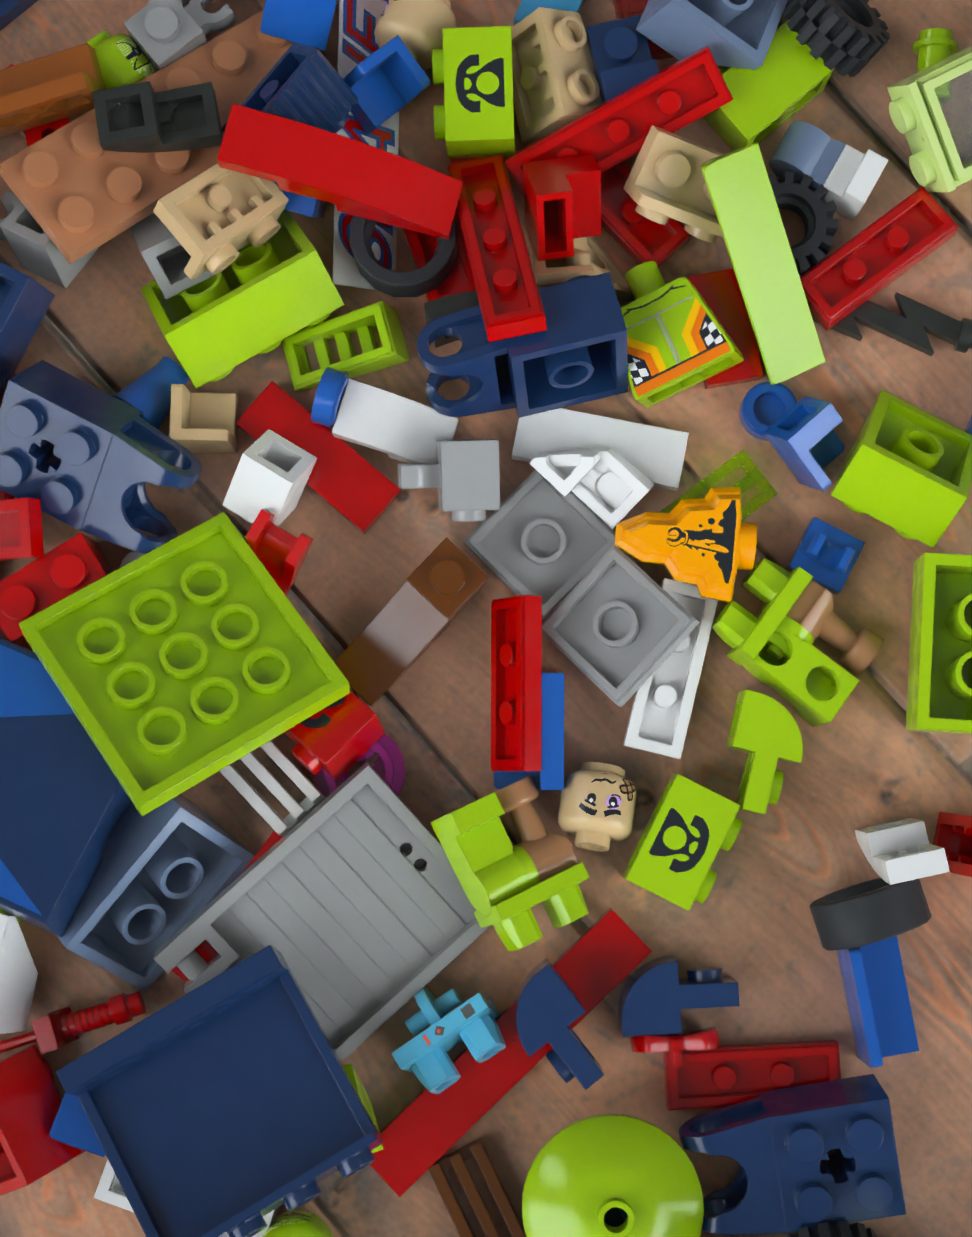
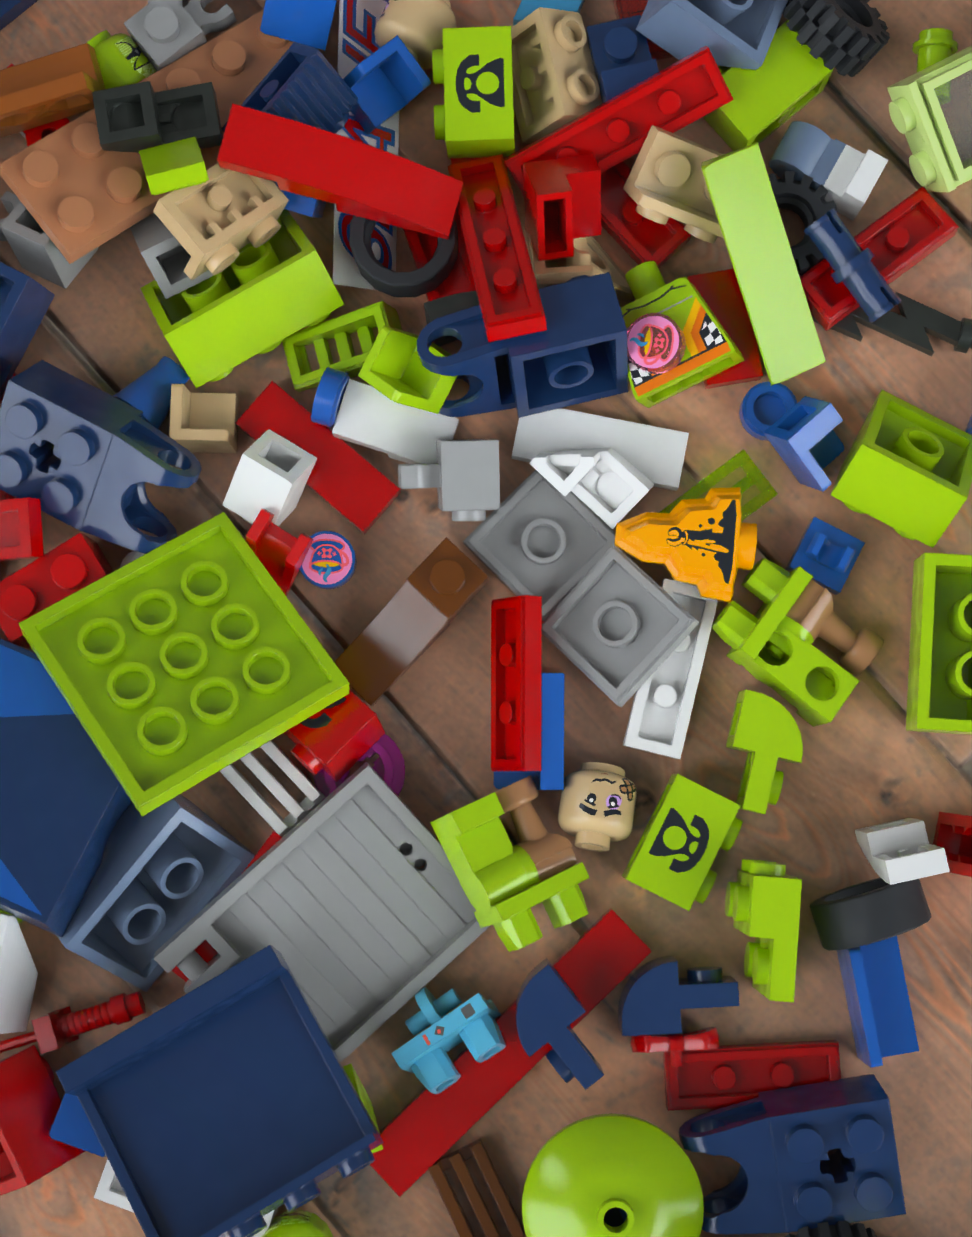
none -> lime tile [139,136,209,195]
none -> tile [300,531,357,589]
none -> lime panel [358,325,457,414]
none -> tile [627,313,686,374]
none -> lime plate [725,859,802,1003]
none -> dark blue pin [804,208,902,323]

